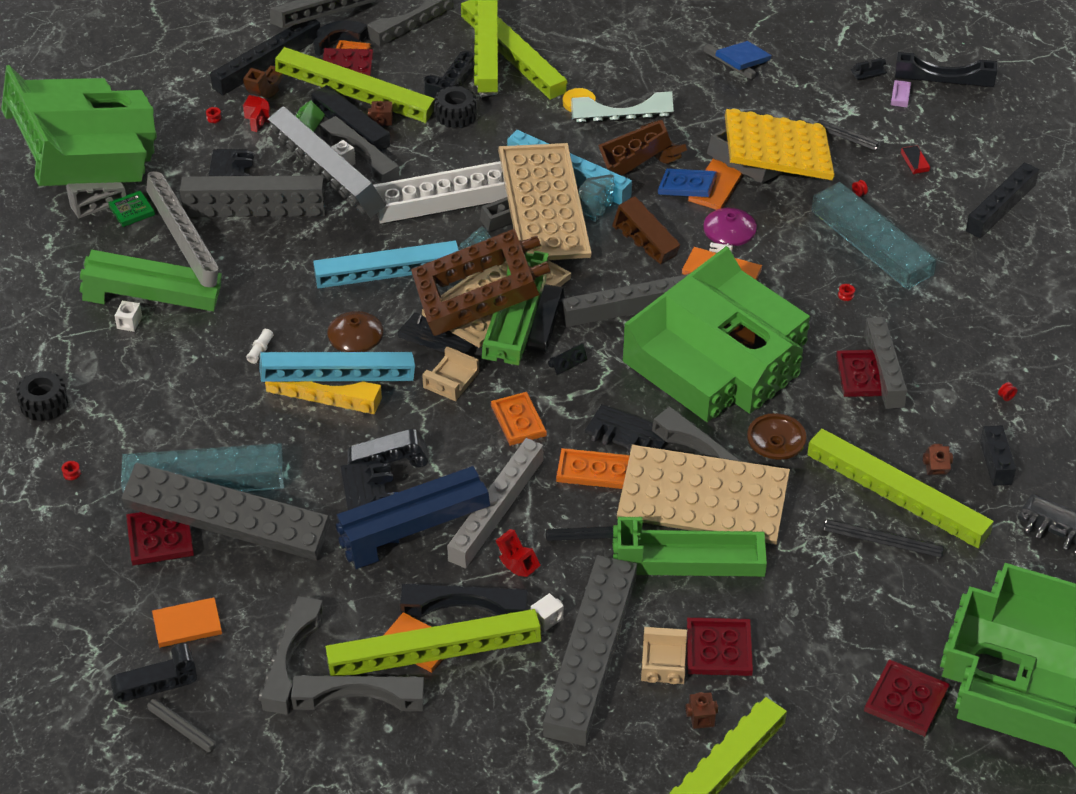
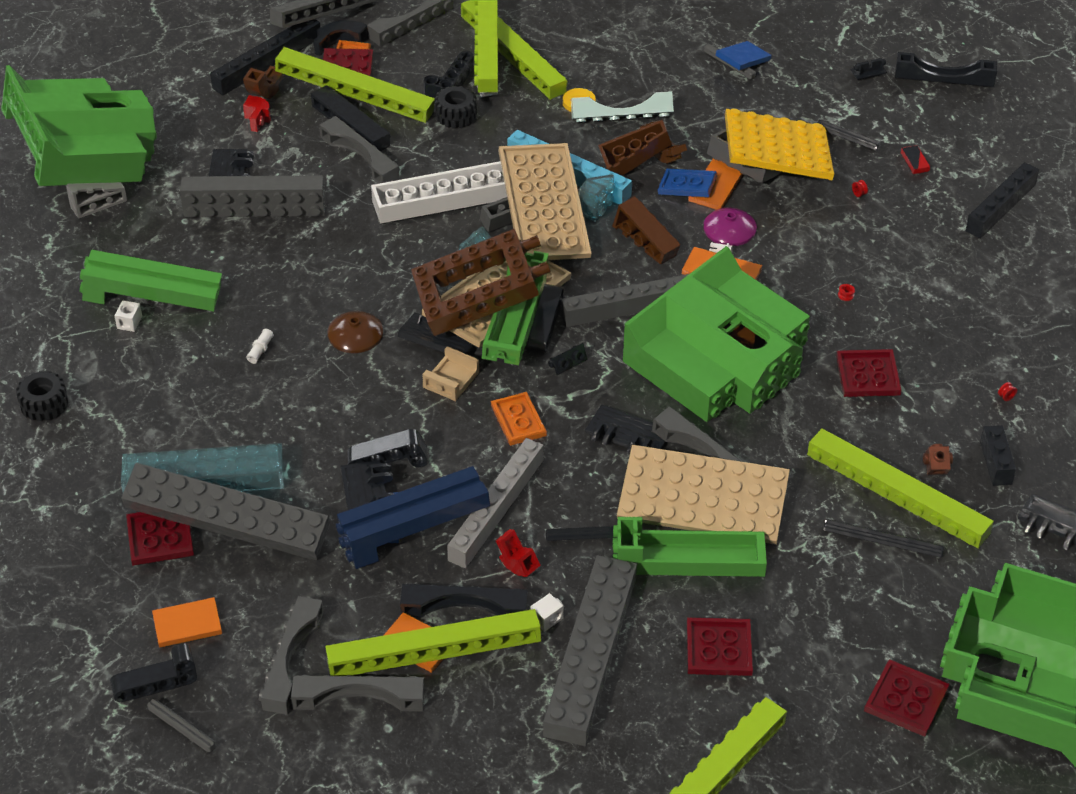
red bush [61,461,81,480] -> none
green tile [108,191,155,227] -> none
light grey beam [146,171,218,287] -> none
red bush [206,107,222,123] -> none
medium azure brick [259,352,415,382] -> none
yellow arch [265,381,382,414] -> none
brick [268,106,386,219] -> none
bright green panel [295,100,325,132] -> none
medium azure brick [313,241,459,288] -> none
white brick [331,140,355,165] -> none
copper brick [368,101,393,126] -> none
orange tile [556,448,630,489] -> none
tan panel [641,627,687,684] -> none
copper brick [685,692,718,729] -> none
reddish brown dish [747,413,806,460] -> none
clear light blue brick [812,182,937,290] -> none
dark grey arch [864,317,907,409] -> none
lavender tile [891,80,911,107] -> none

